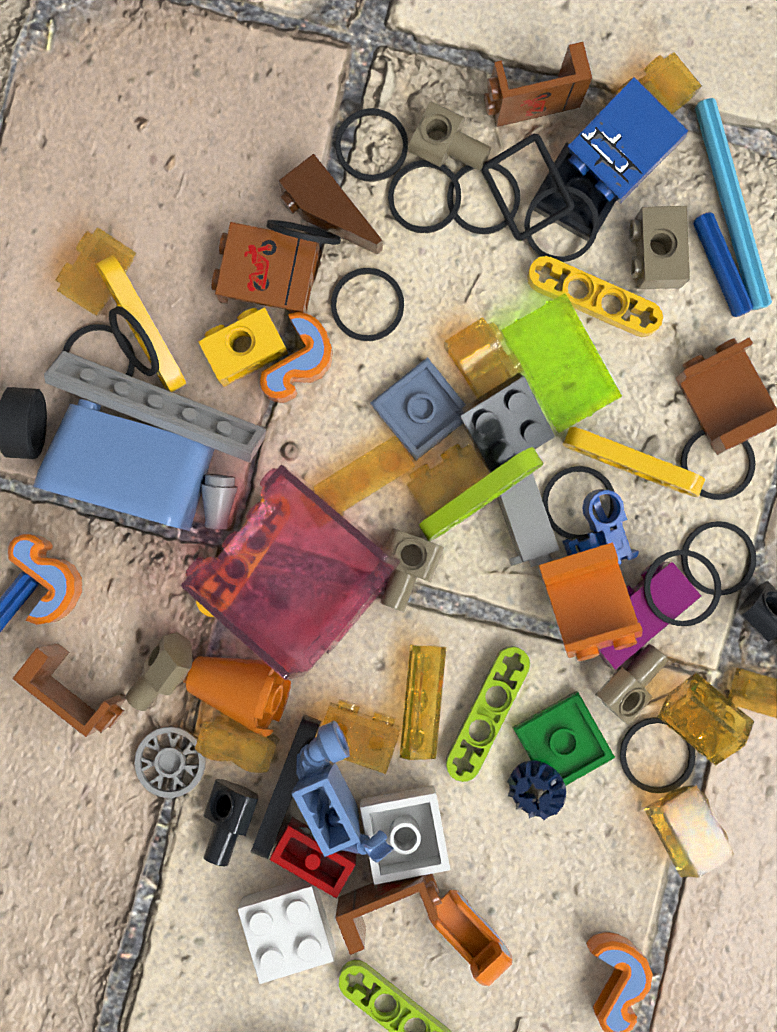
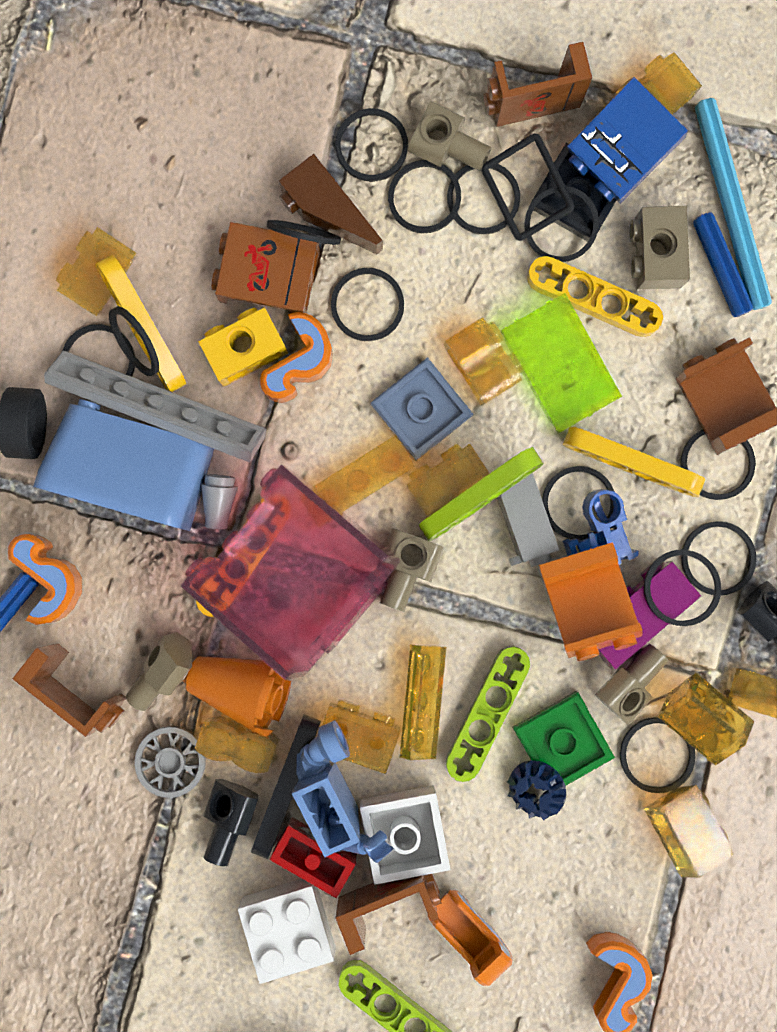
plate [456,373,555,473] -> none

